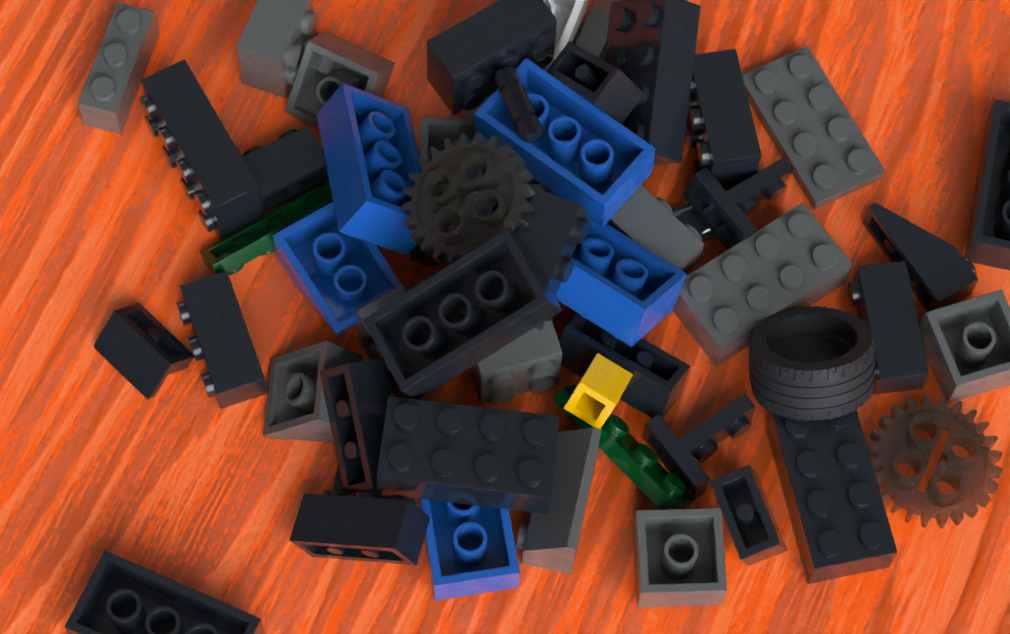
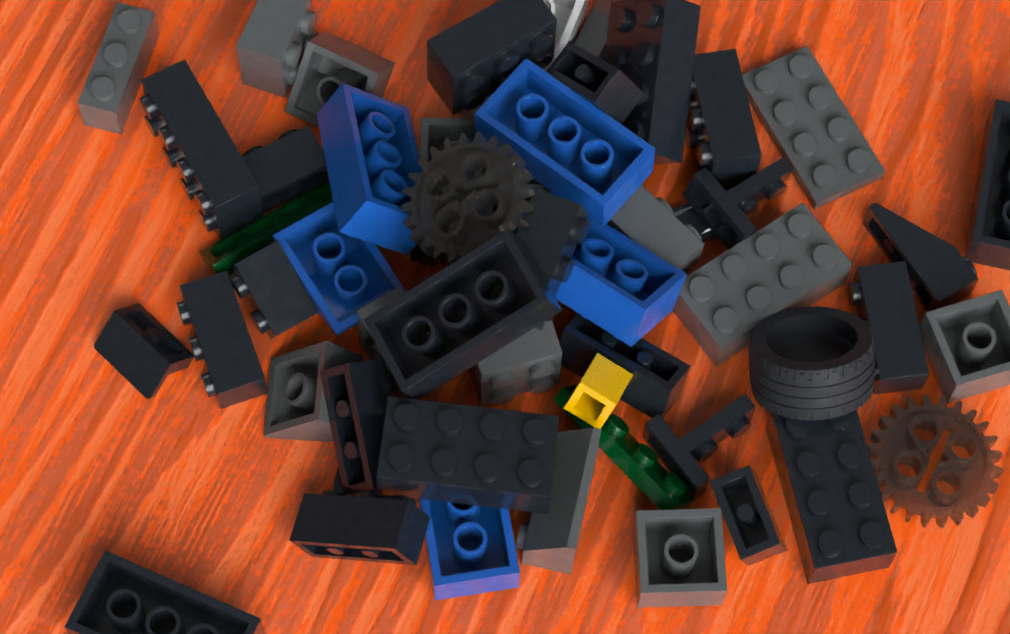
black axle [495,66,543,142] -> none
none -> black brick [229,241,318,339]

